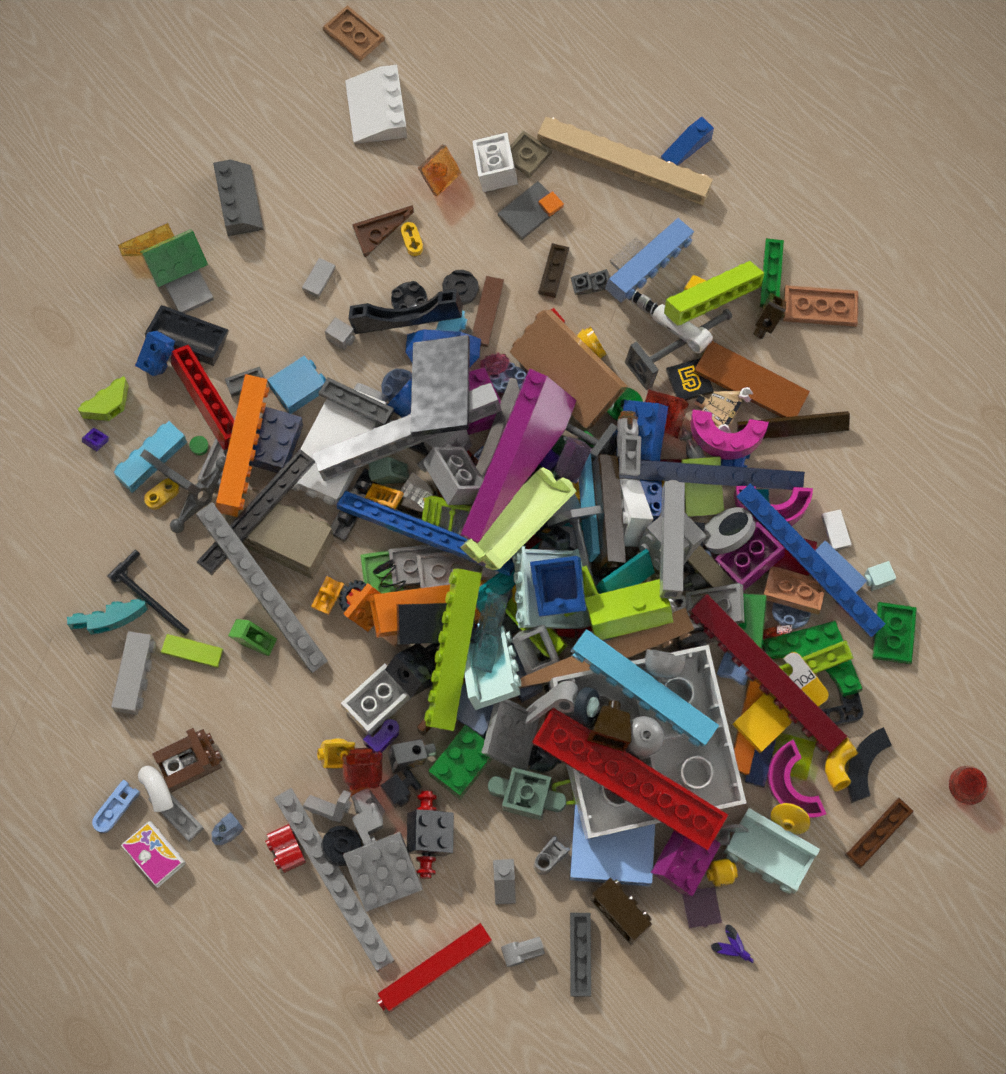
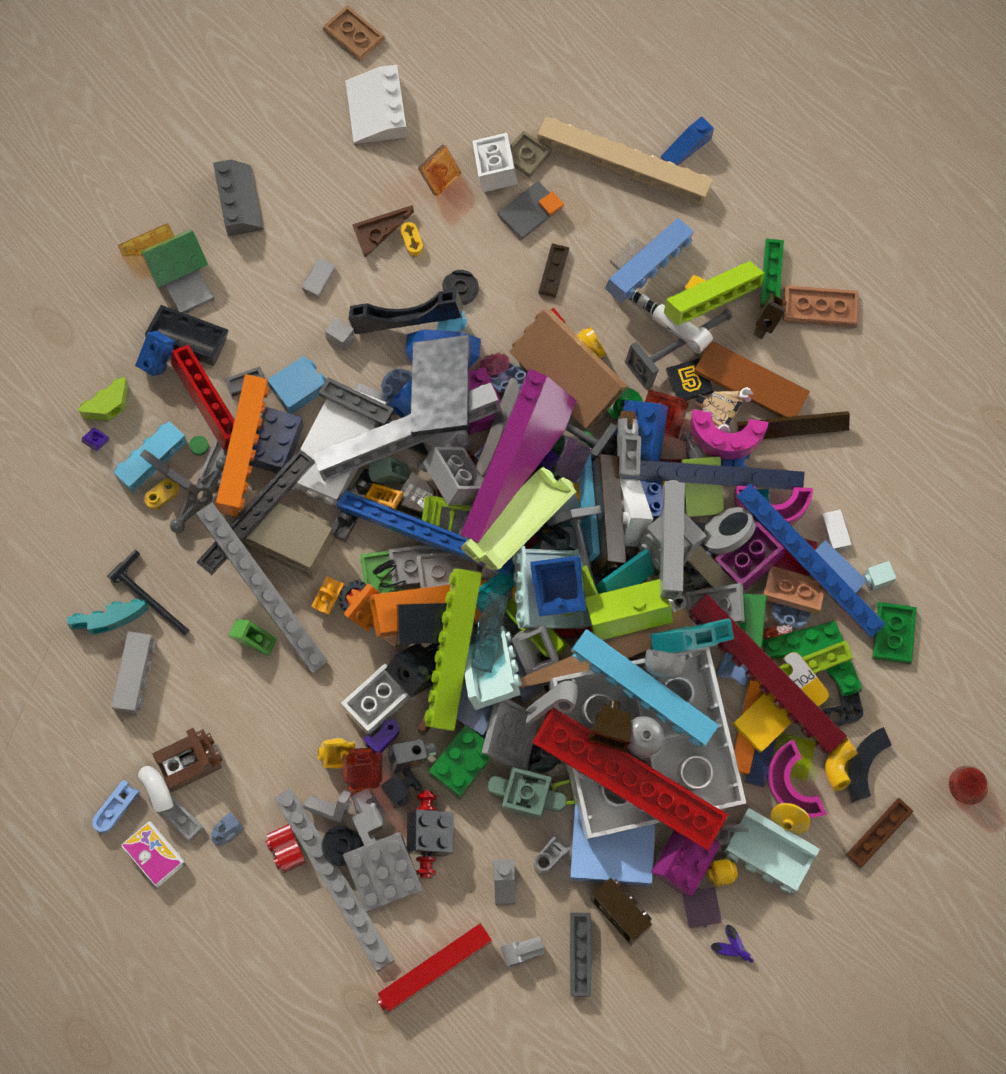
lime tile [161,634,224,668] -> none
black dish [391,281,428,309] -> none
reddish brown tile [472,276,504,347] -> none
dark grey slope [571,269,610,295] -> none
black wheel [574,687,599,725] -> none
none -> teal slope [650,619,734,653]

